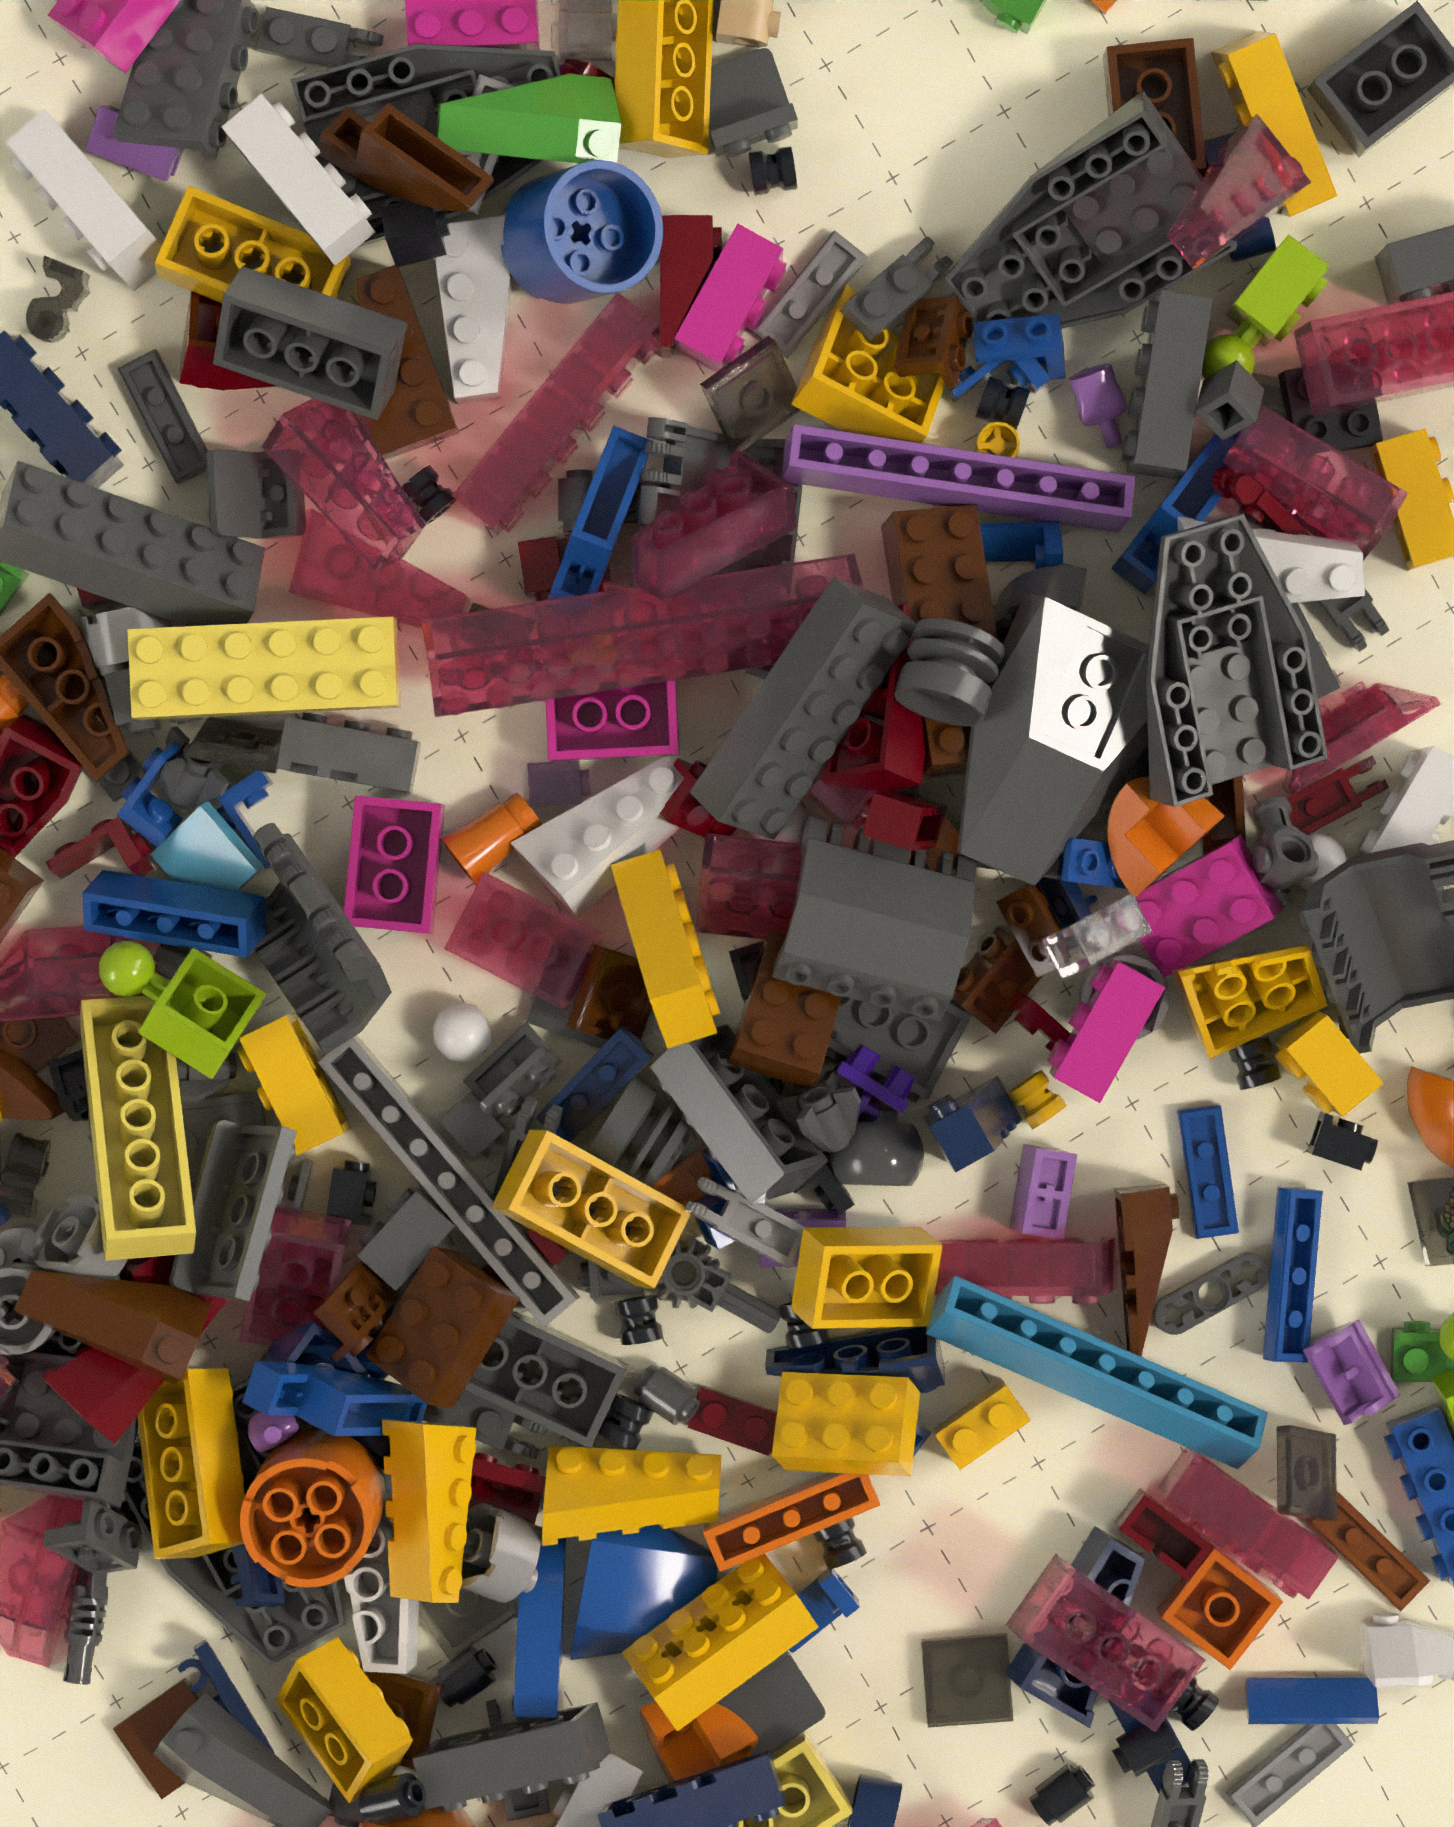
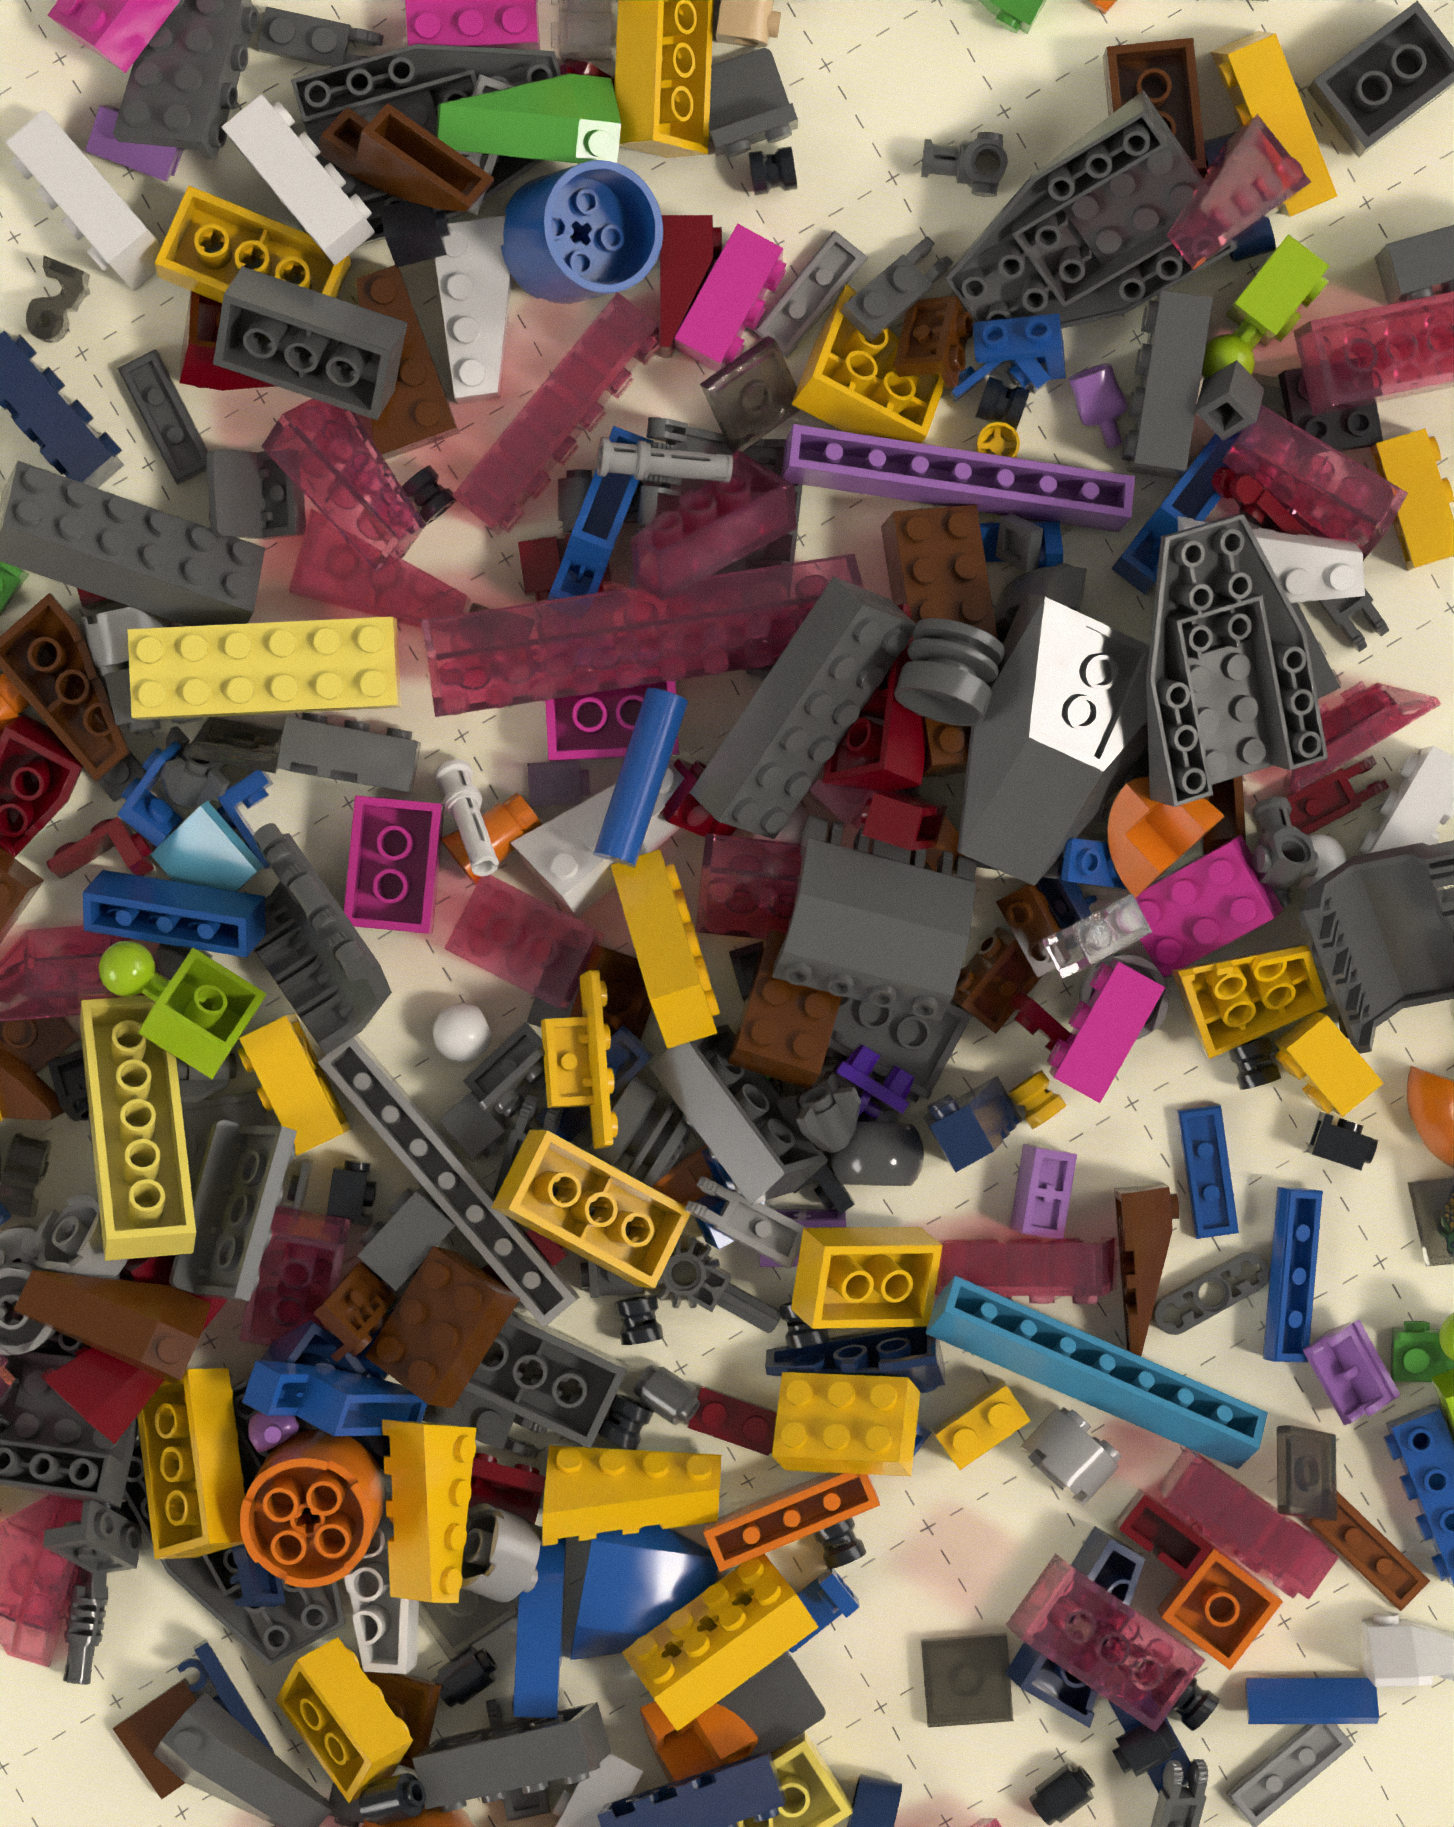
none -> white pin [434,759,499,876]
none -> yellow bracket [541,970,618,1149]
none -> blue brick [593,688,688,868]
none -> light grey pin [597,437,733,483]
none -> dark grey connector [921,132,1008,197]
none -> dark grey tile [996,513,1043,572]
none -> light grey brick [1020,1407,1122,1506]

